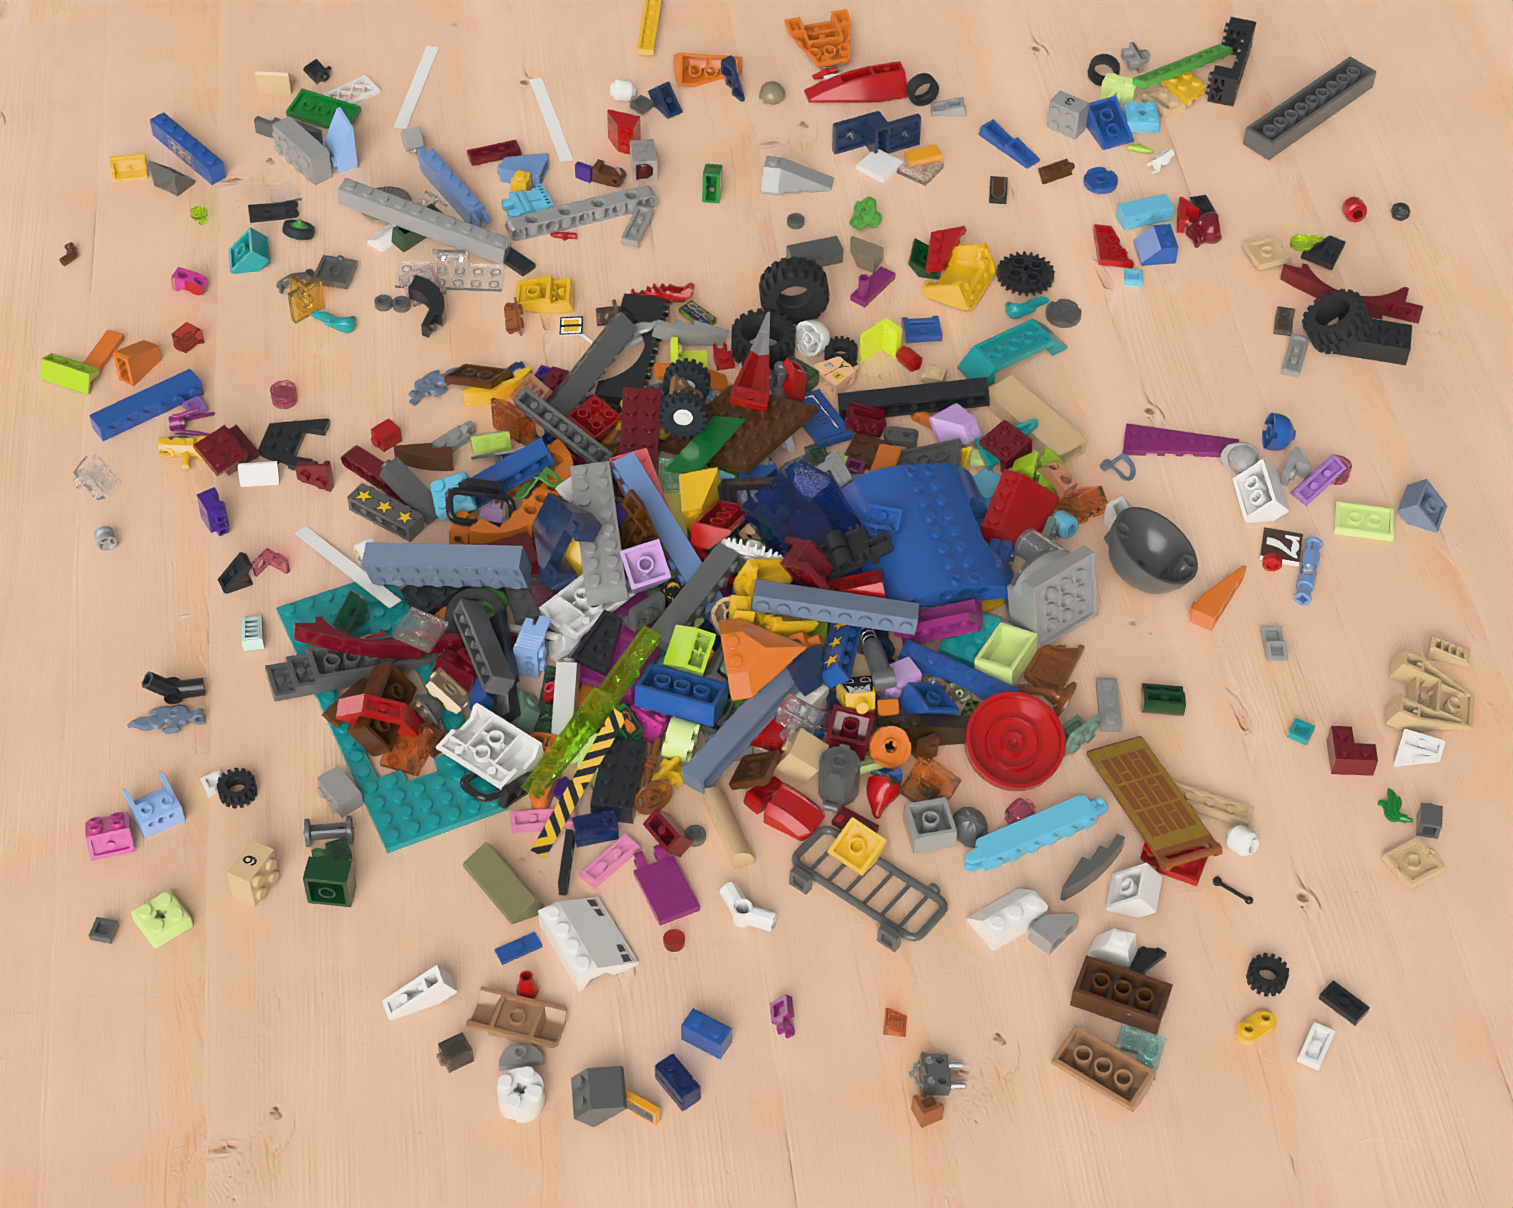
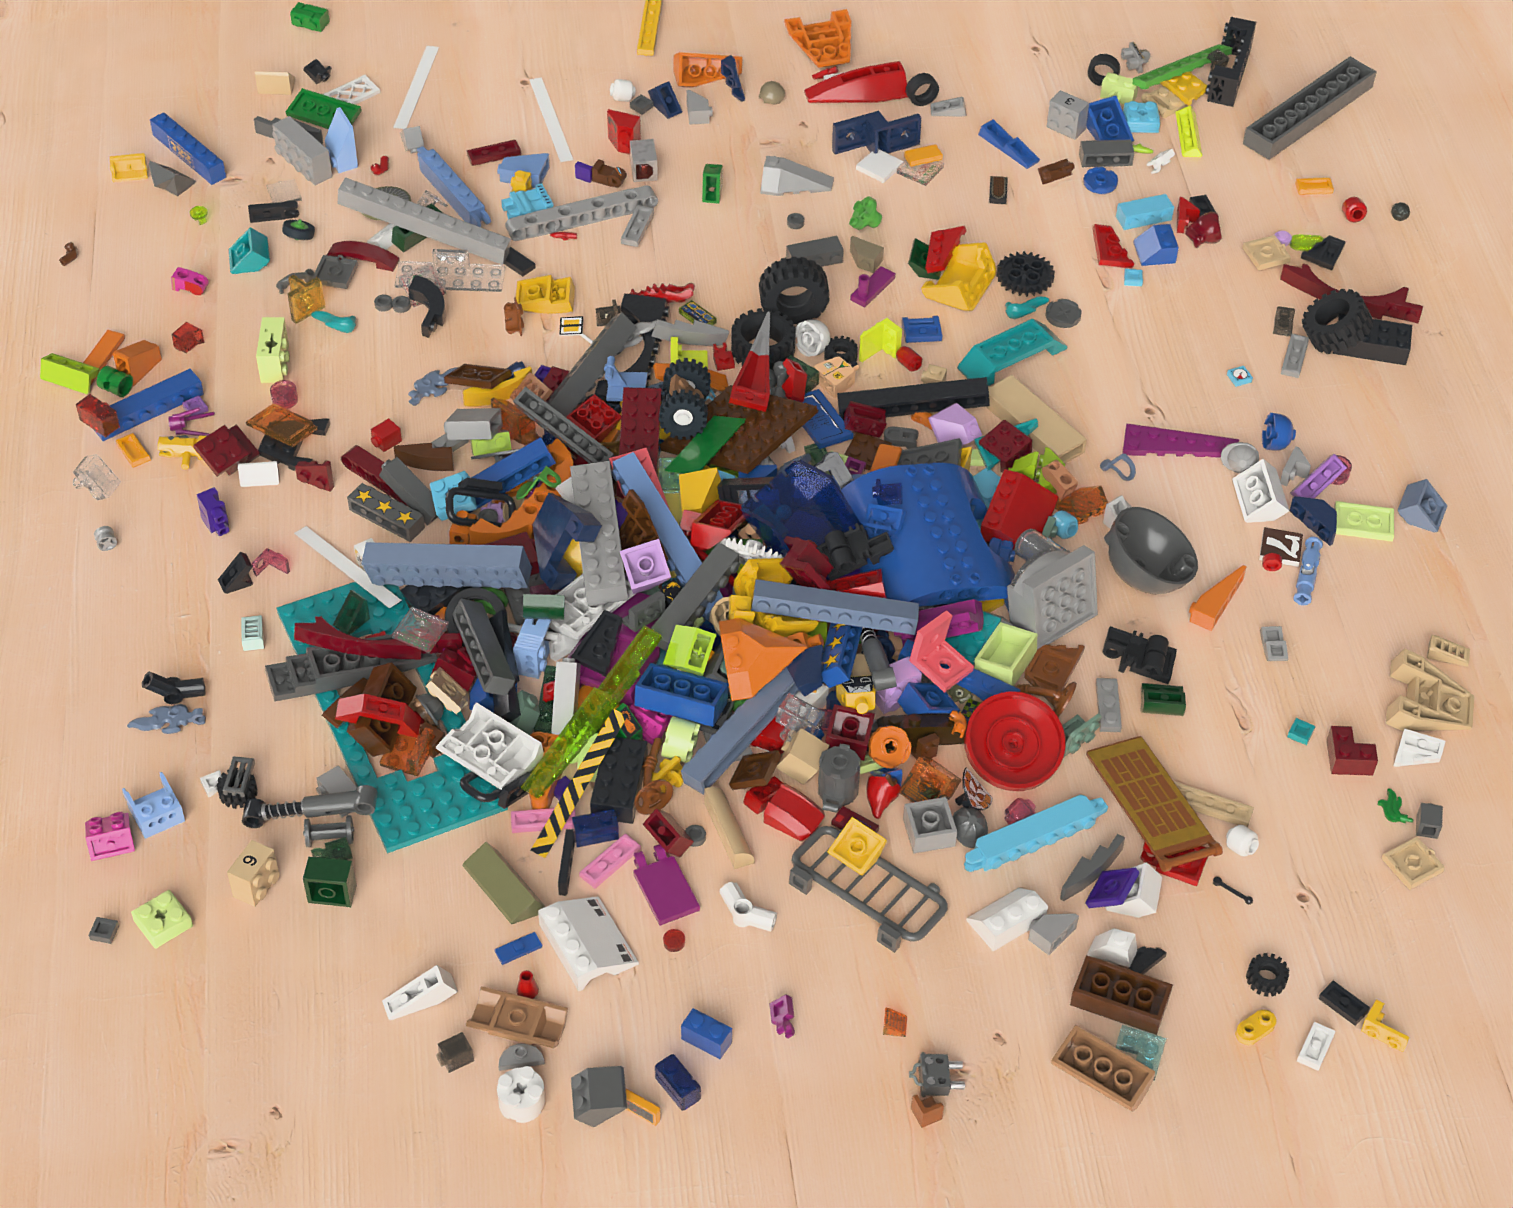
orange slope [874,699,899,719] -> none
none -> clear red brick [76,394,120,438]
none -> green wheel [96,366,133,397]
none -> light orange tile [116,433,150,468]
none -> dark grey tile [223,756,255,797]
none -> piece [242,785,378,828]
none -> clear orange piece [246,404,318,447]
none -> yellowish green piece [256,317,290,383]
none -> green brick [290,2,330,32]
none -> dark red slope [327,241,400,272]
none -> red arm [371,156,389,175]
none -> light grey brick [444,408,503,440]
none -> dark grey tile [478,509,498,522]
none -> brick [523,594,565,620]
none -> medium blue plate [604,356,648,401]
none -> bracket [679,510,701,537]
none -> light grey slope [686,90,713,125]
none -> clear blue bracket [872,479,903,506]
none -> coral bracket [909,610,974,692]
none -> orange arm [949,710,967,738]
none -> shield [955,767,993,811]
none -> dark grey brick [1079,139,1134,167]
none -> dark purple tile [1085,868,1140,908]
none -> black plate [1103,626,1177,684]
none -> neon yellow slope [1175,105,1203,157]
none -> clear smoke bracket [1207,49,1229,71]
none -> medium azure tile [1227,366,1253,387]
none -> lavender plate [1275,231,1292,246]
none -> dark blue slope [1289,496,1337,546]
none -> light orange tile [1295,178,1333,195]
none -> yellow bracket [1361,999,1409,1052]

